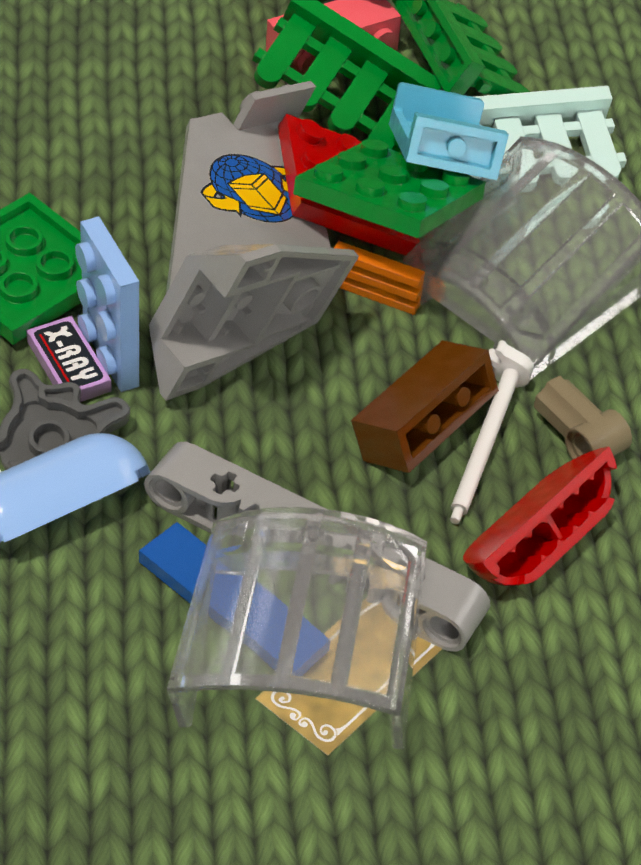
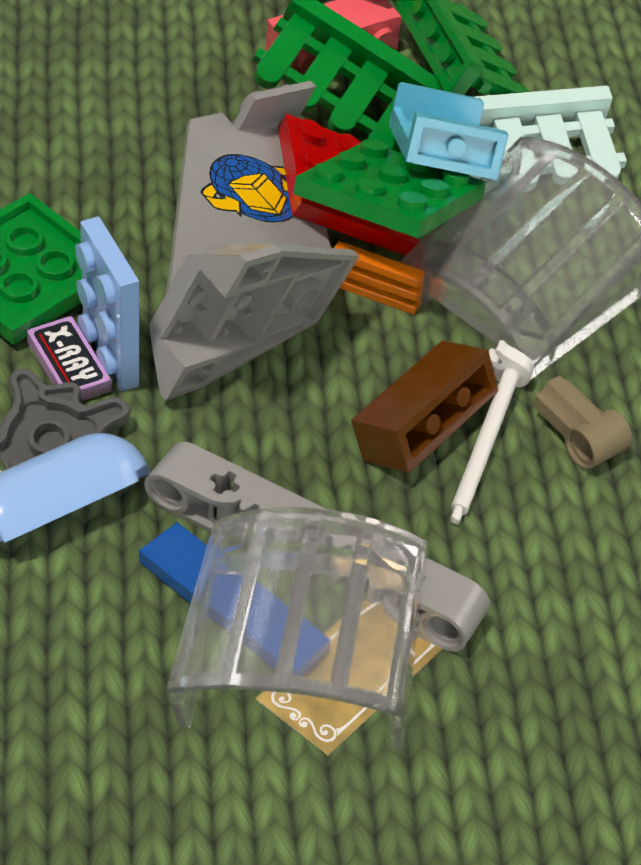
red brick [463,446,617,586] -> none

